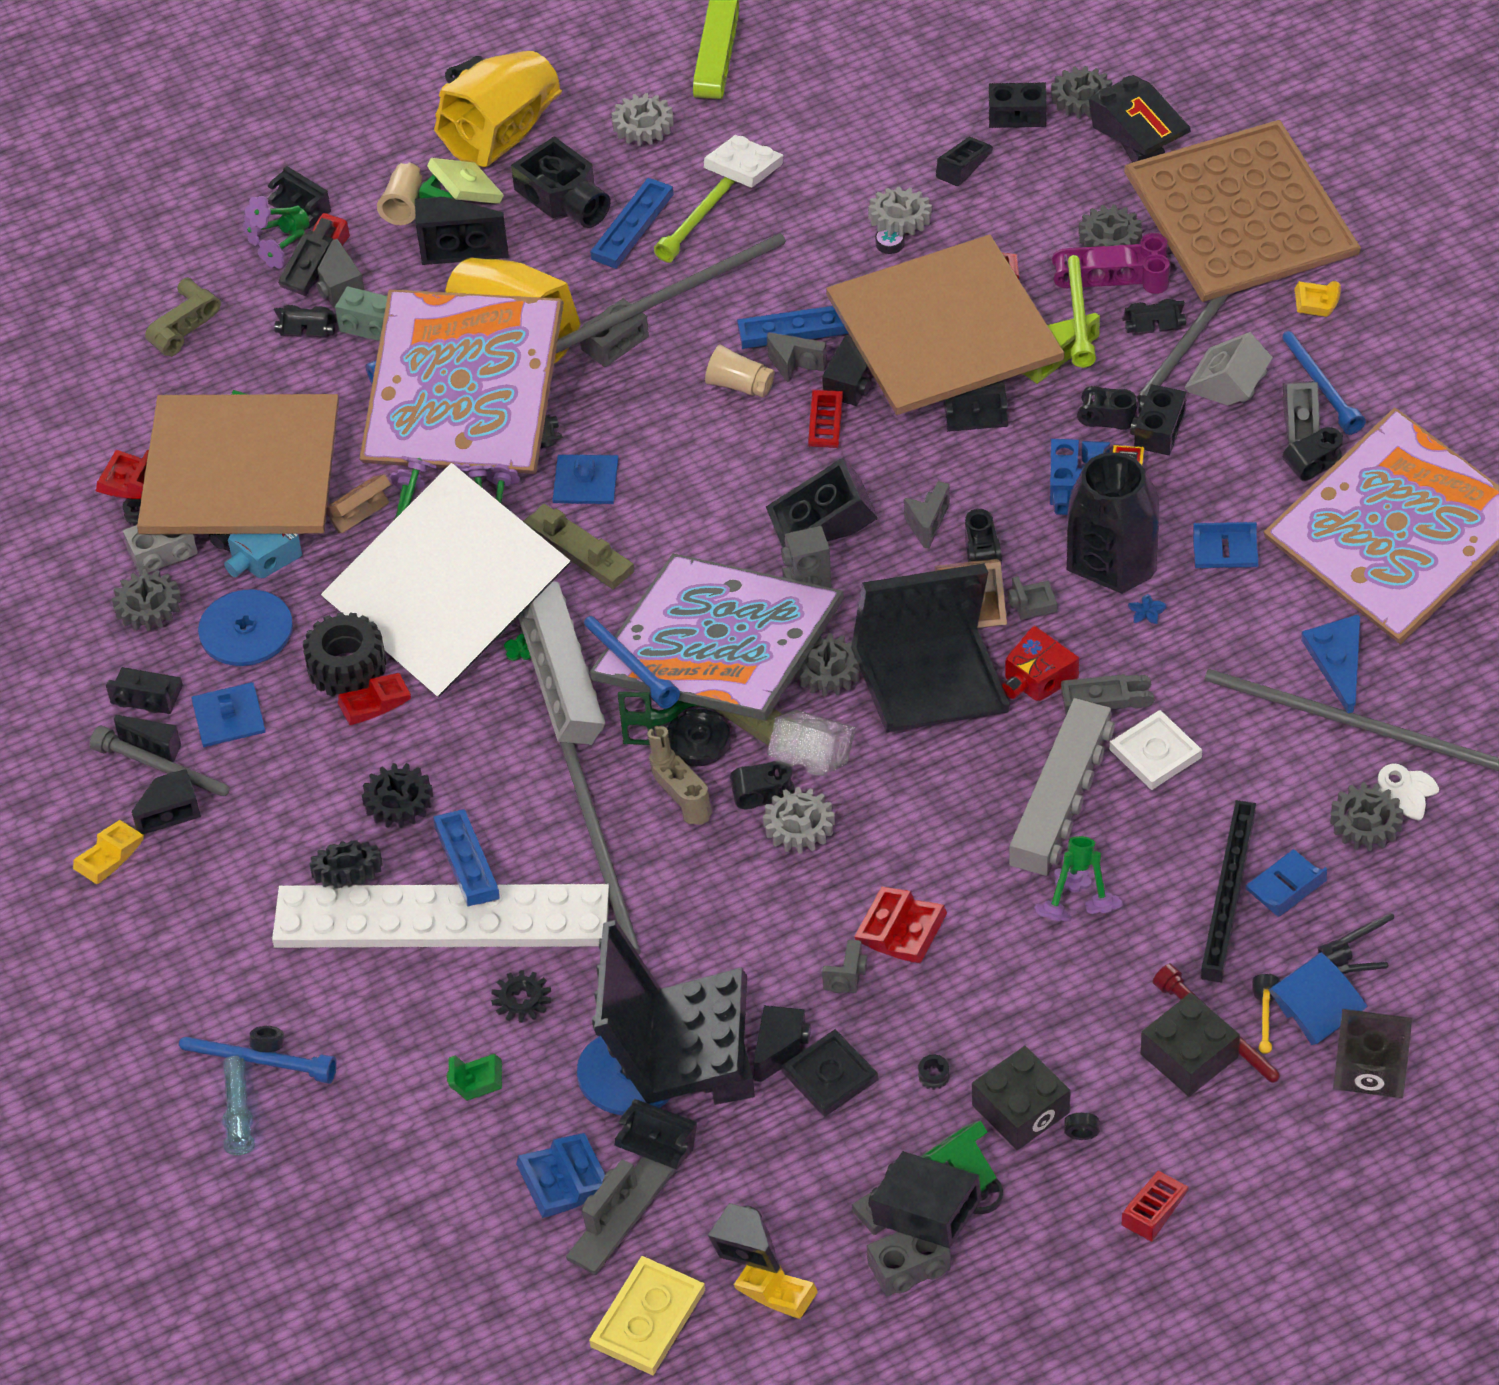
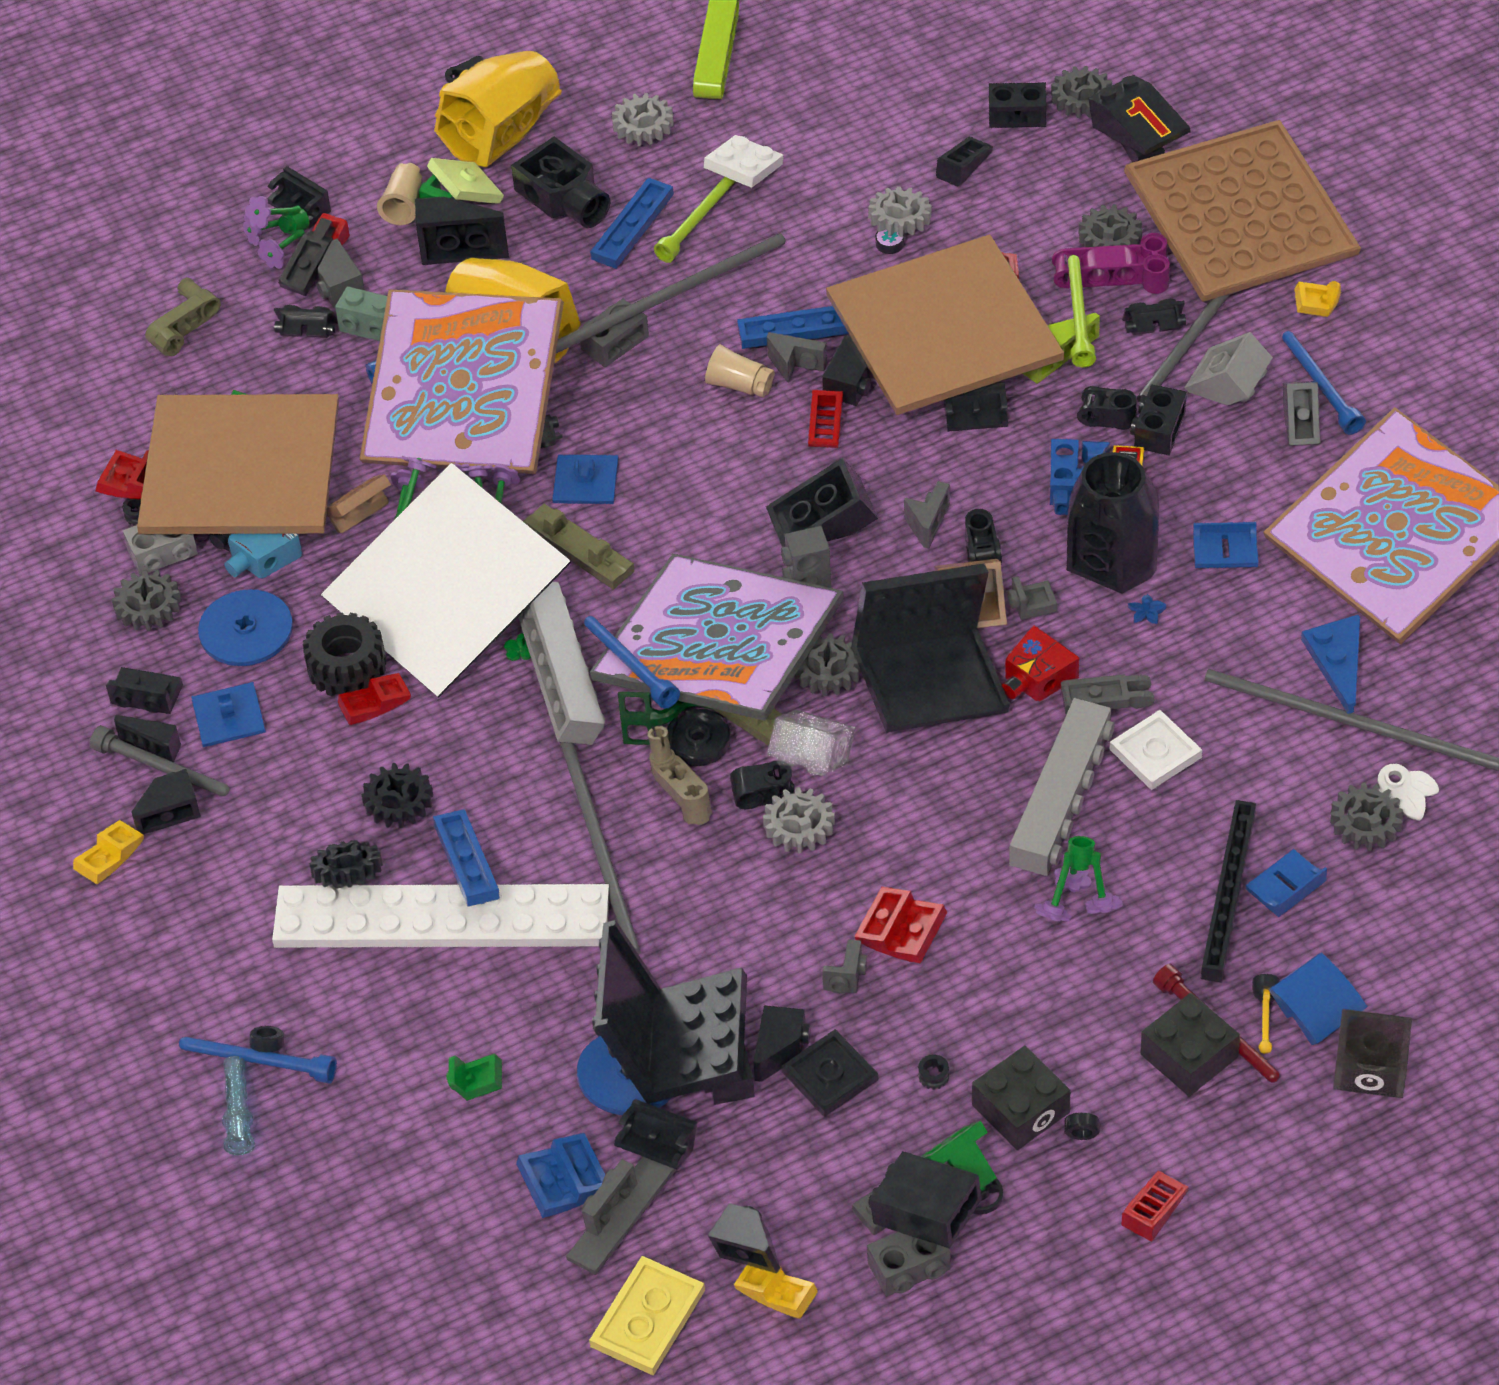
black gear [491,970,552,1023] -> none
black piece [1282,427,1343,481] -> none
black plant [1318,913,1394,974] -> none

